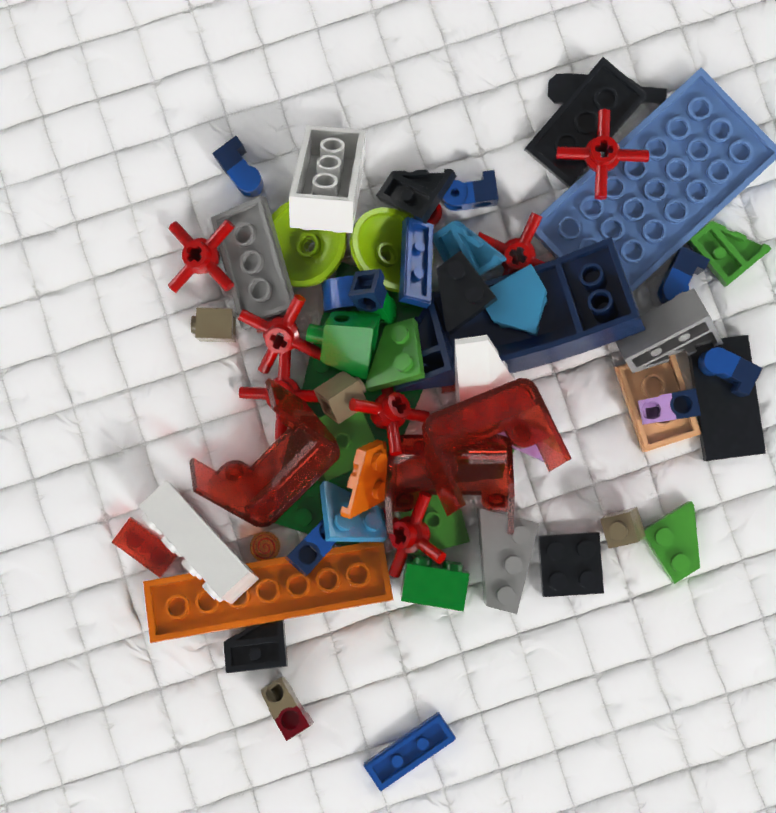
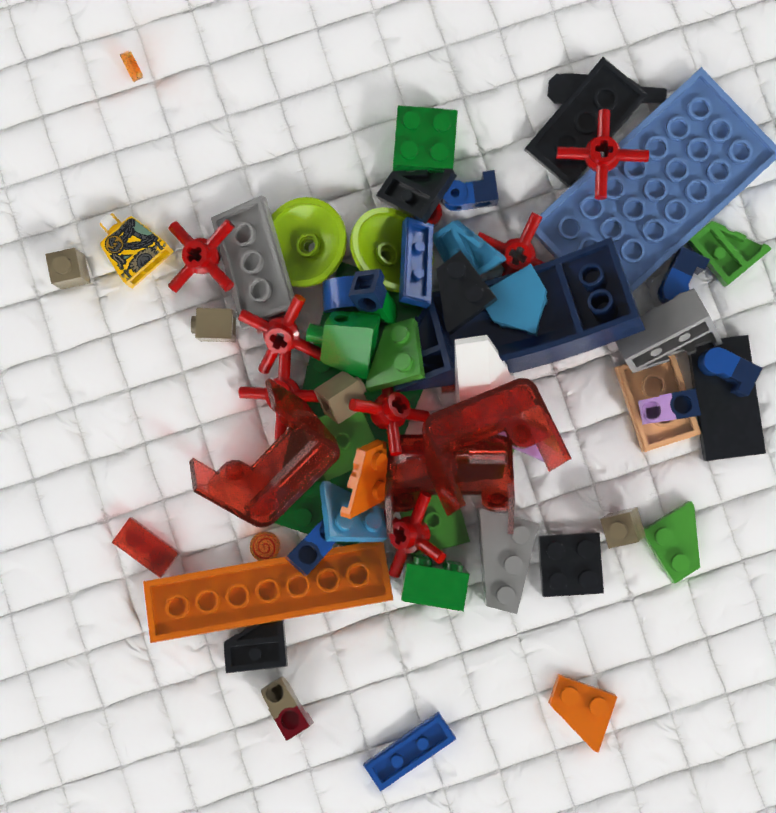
white brick [138,480,259,604] -> none
leg [212,136,264,197] -> none
white brick [289,125,366,233] -> none
none -> dark tan brick [45,248,91,289]
none -> torso [100,213,174,289]
none -> clear orange tile [119,50,143,82]
none -> green brick [393,105,458,173]
none -> orange wing [548,674,617,753]

